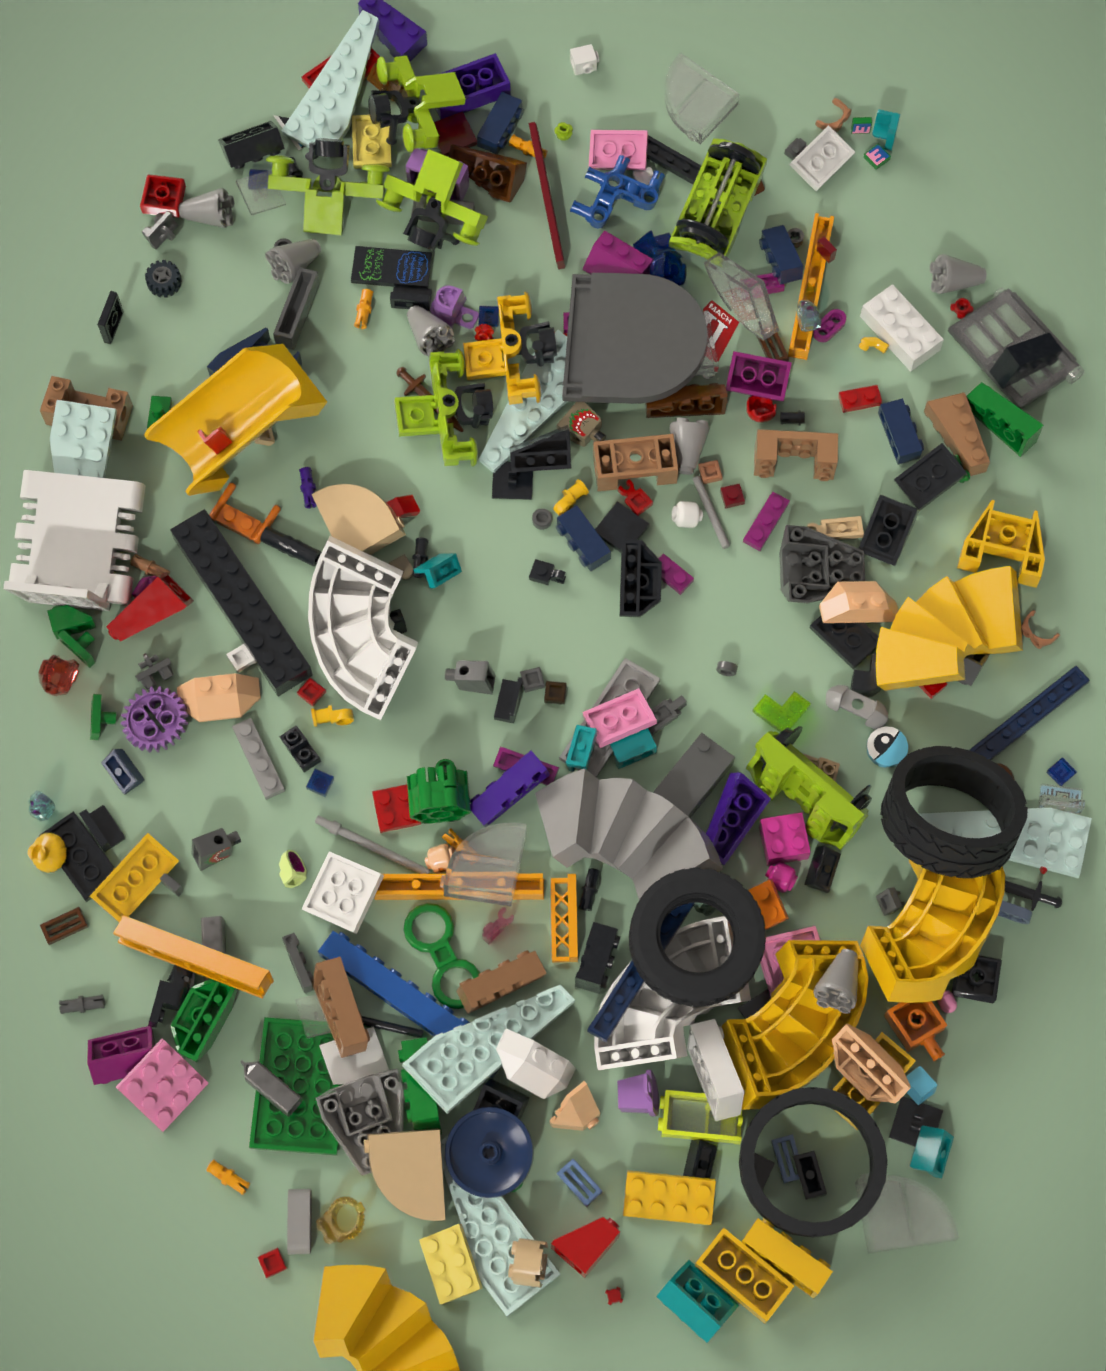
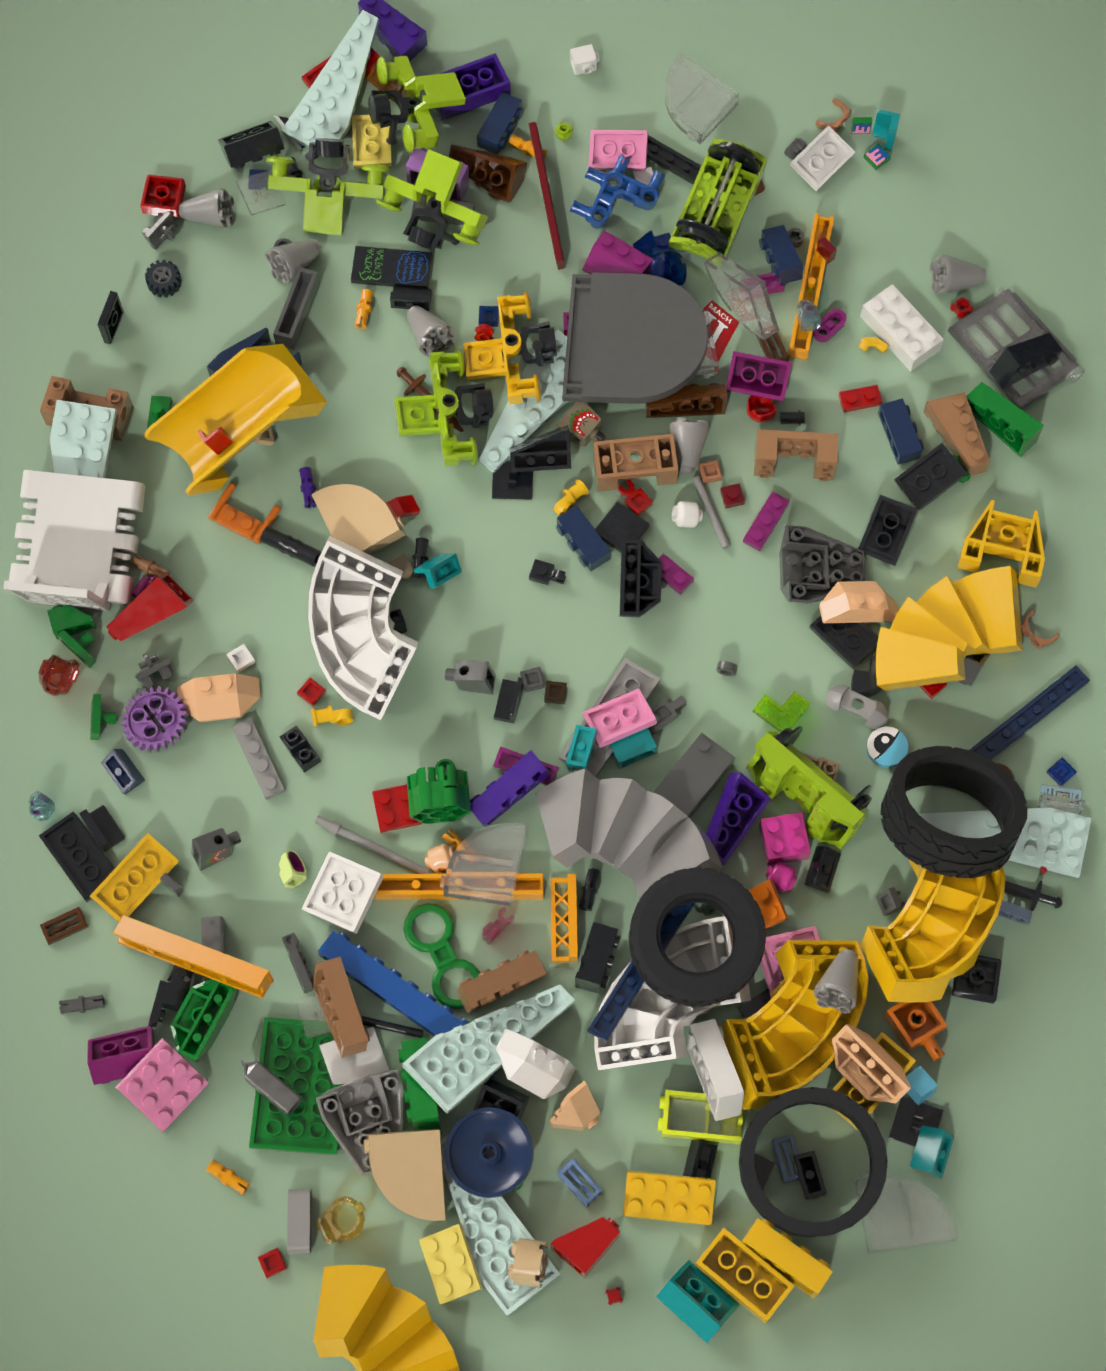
yellow hair [27,833,67,873] -> none
black brick [170,509,313,697] -> none
clear blue plate [306,769,334,797] -> none
medium lavender container [430,285,479,329] -> none
dark red tile [434,111,477,156] -> none
dark grey tile [532,509,552,530] -> none
medium lavender container [617,1070,659,1117] -> none
tan plate [807,516,864,540] -> none
bright pink cylinder [937,990,957,1013] -> none

